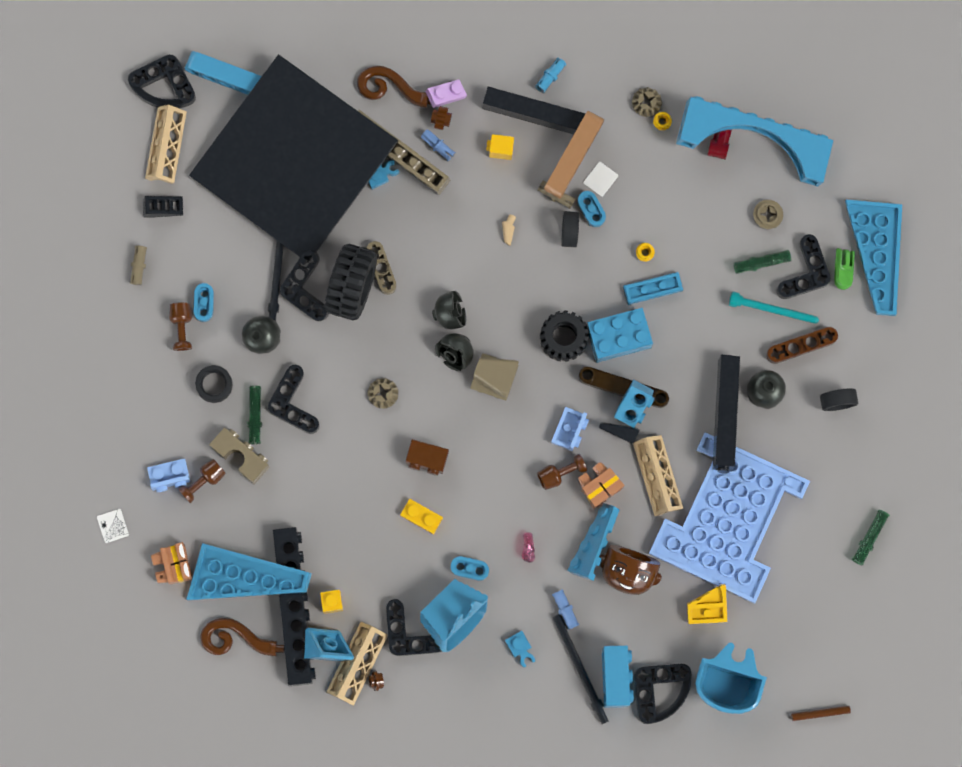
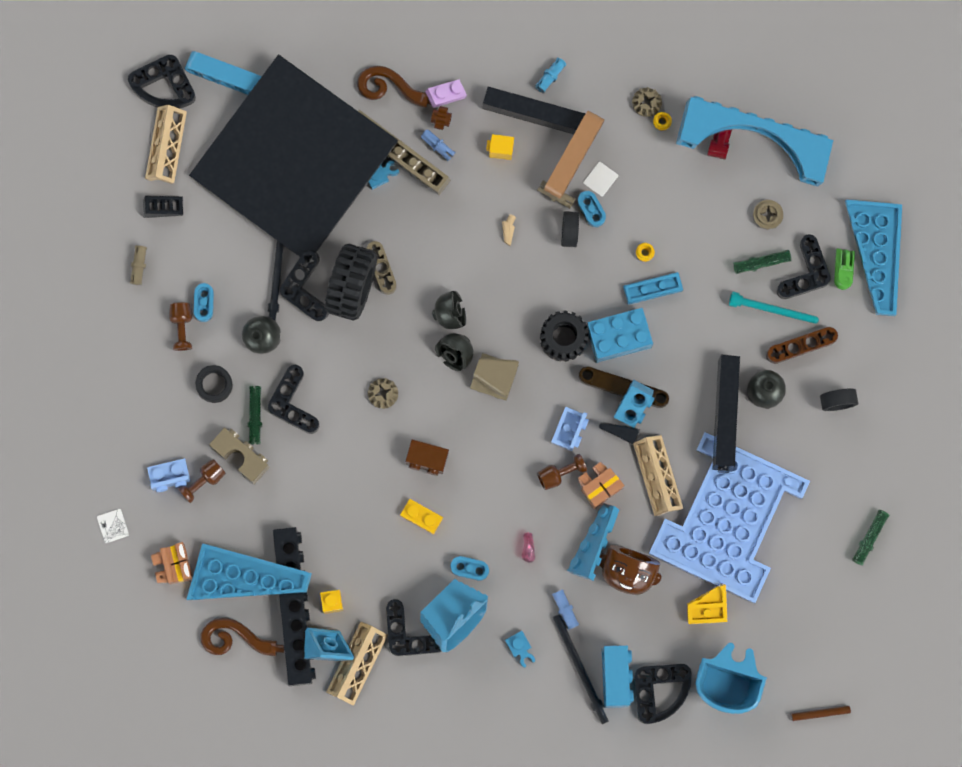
reddish brown plate [369,671,384,691] -> none

